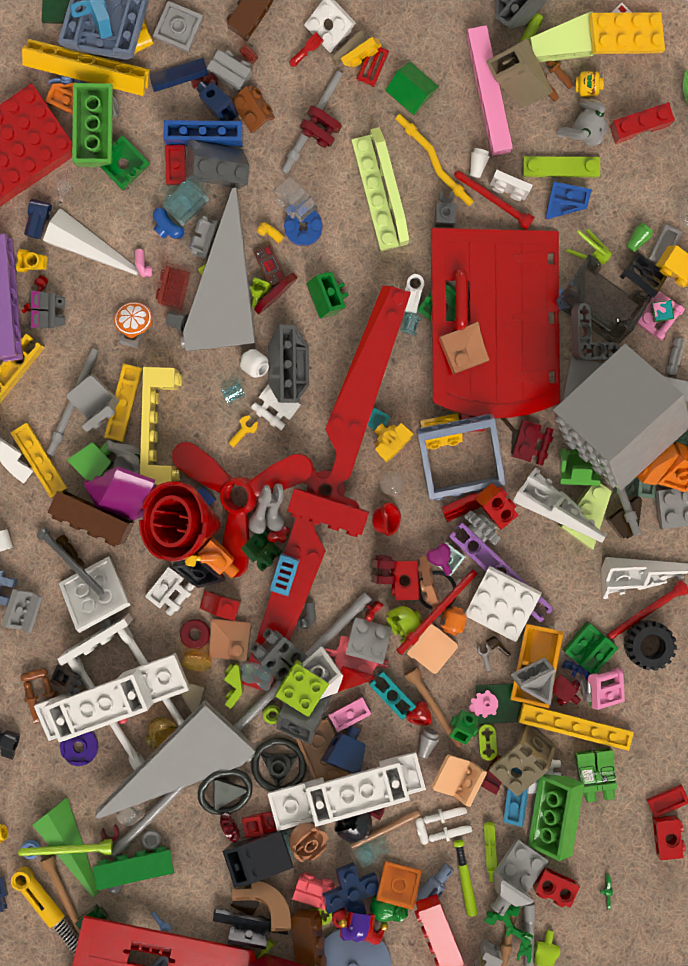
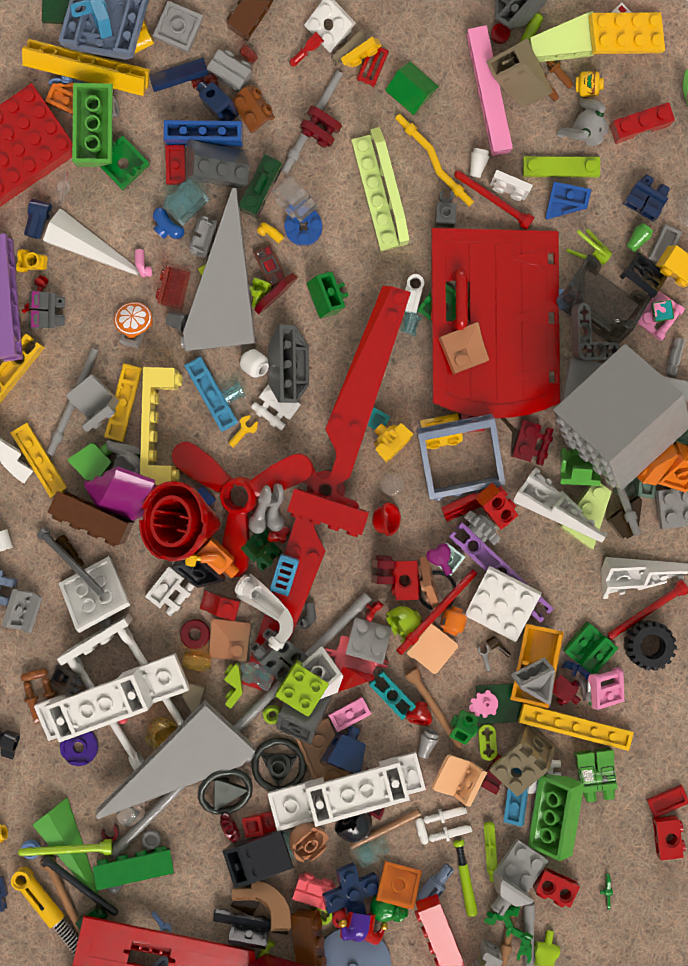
none -> black bar [40,855,119,916]
none -> dark azure plate [184,356,238,432]
none -> white animal [235,573,294,651]
none -> dark green piece [239,154,283,219]
none -> red tile [491,23,510,44]
none -> dark blue hips [623,174,670,222]

